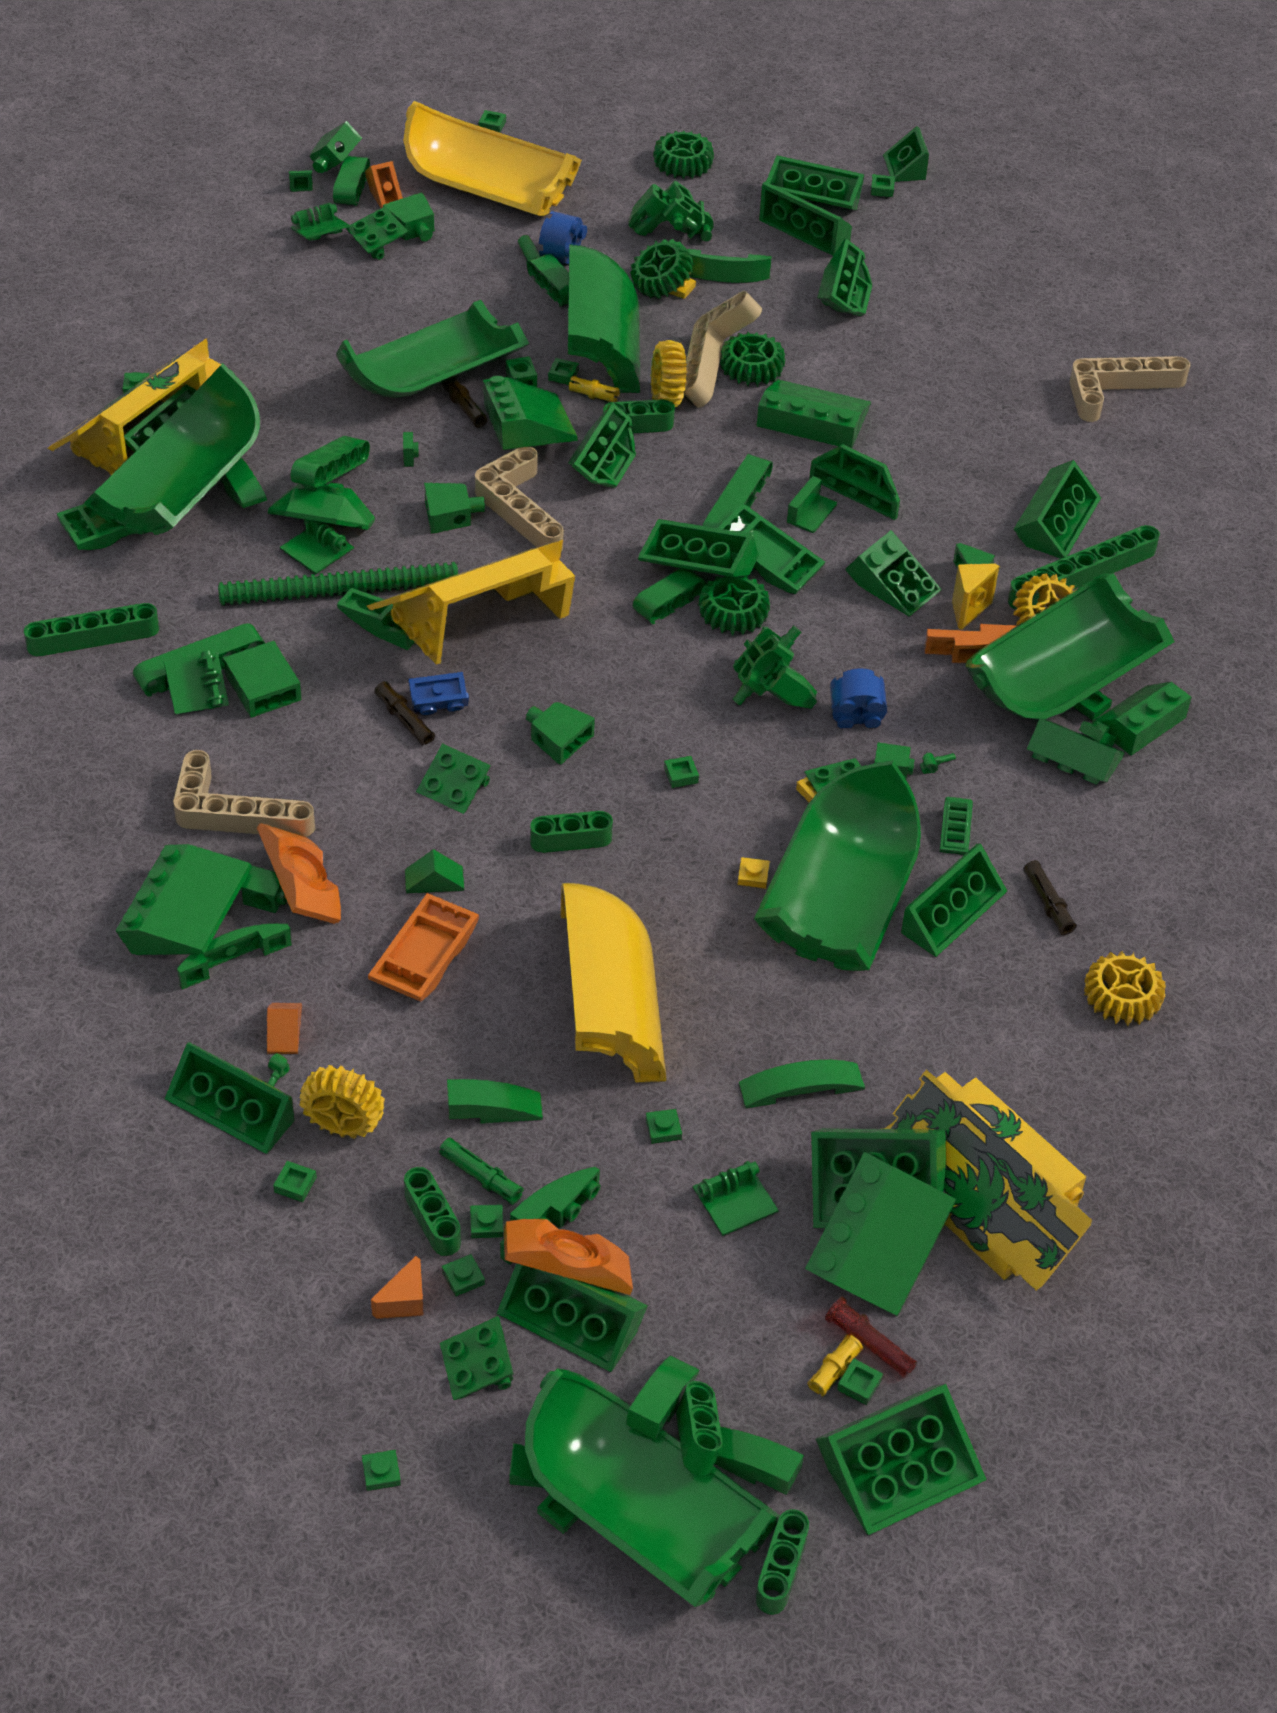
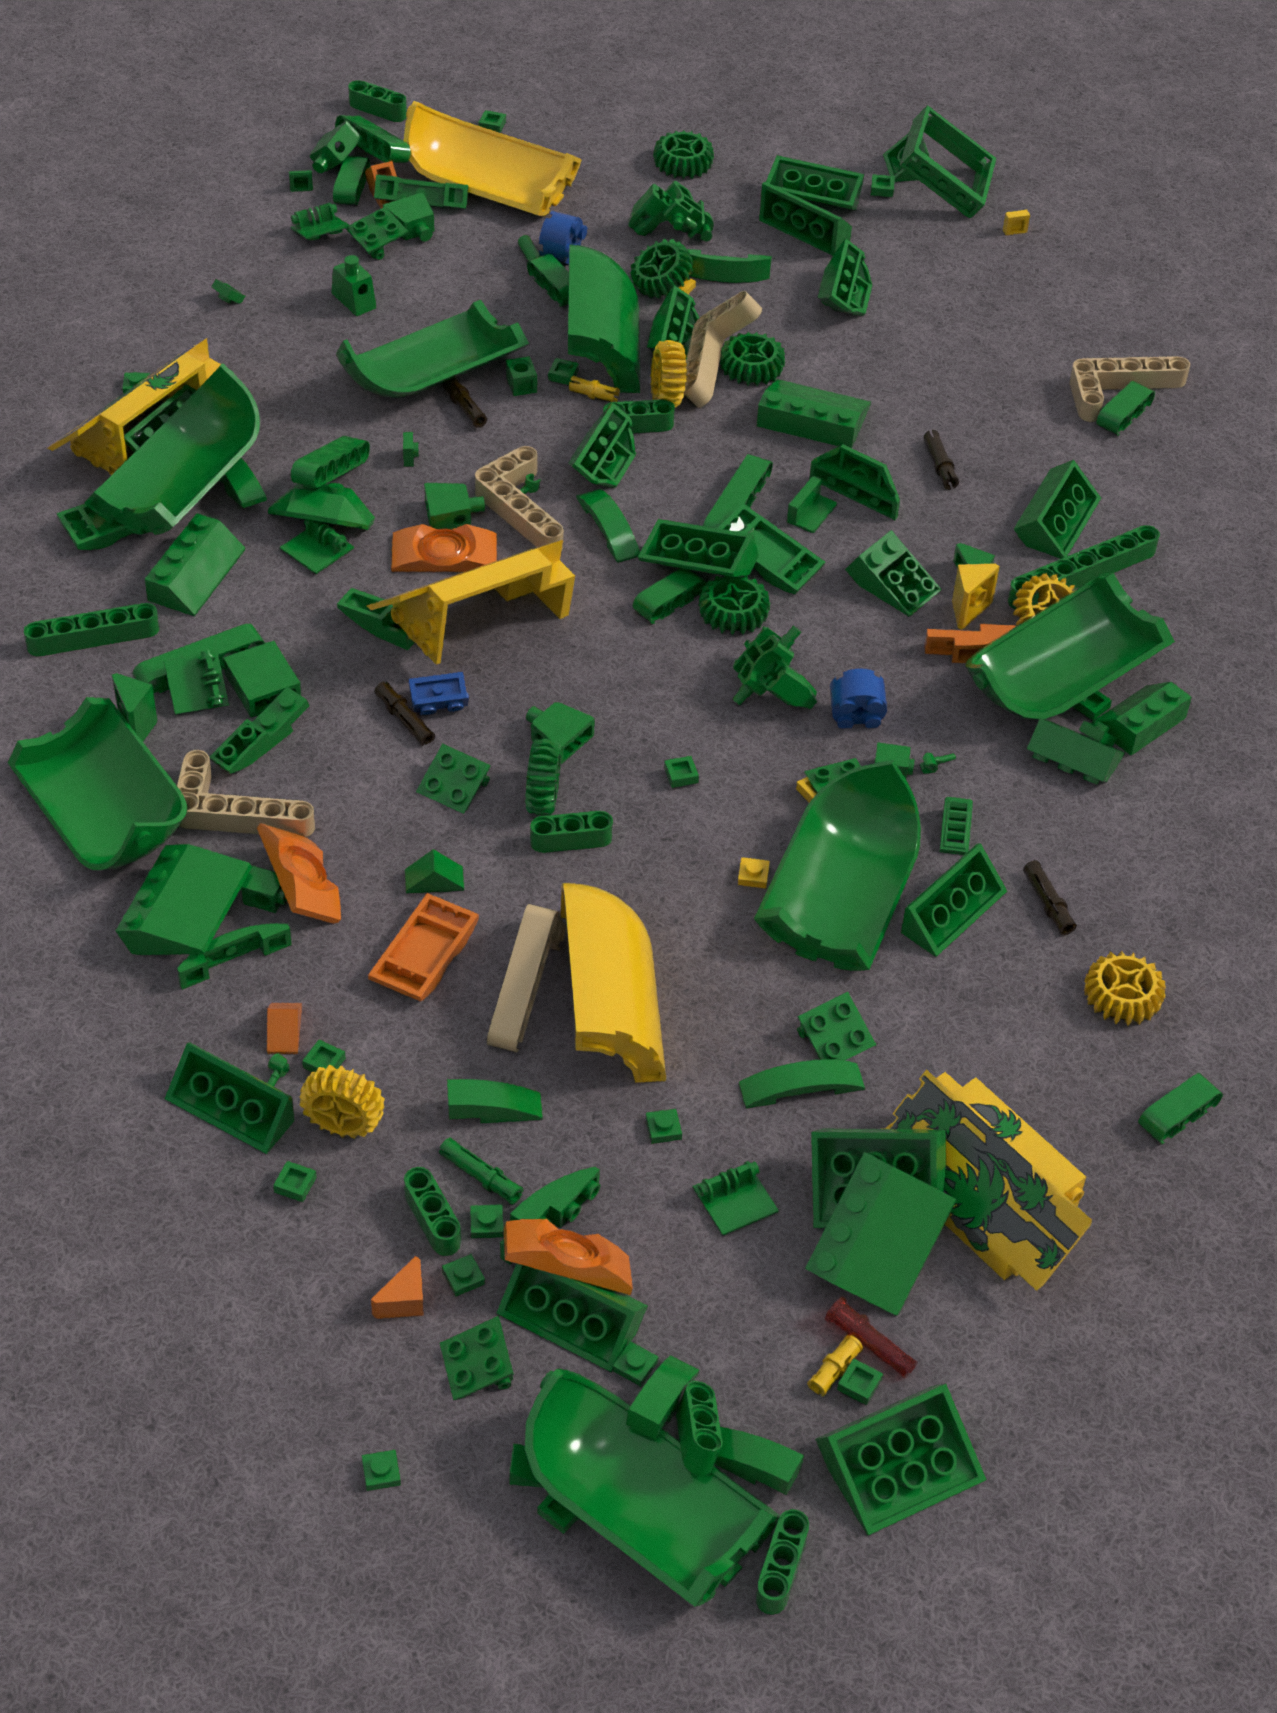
green piece [218,562,458,606] -> none
green slope [483,376,578,450] -> none
none -> green panel [8,697,187,870]
none -> green slope [112,673,158,741]
none -> green slope [144,513,245,617]
none -> green slope [209,687,309,774]
none -> green plate [211,279,245,304]
none -> green plate [302,1040,346,1072]
none -> green torso [331,255,376,317]
none -> green beam [335,115,411,163]
none -> green beam [348,80,407,122]
none -> green slope [374,174,468,209]
none -> orange slope [391,524,497,572]
none -> tan beam [487,904,566,1052]
none -> green hand [520,474,541,494]
none -> green gear [525,739,561,816]
none -> green slope [576,489,640,563]
none -> green plate [613,1341,659,1387]
none -> green wedge [647,285,699,360]
none -> green hinge [797,992,876,1061]
none -> green window [900,105,997,218]
none -> dark brown pin [923,430,959,490]
none -> yellow plate [1003,210,1030,235]
none -> green beam [1096,381,1155,436]
none -> green beam [1138,1073,1223,1145]

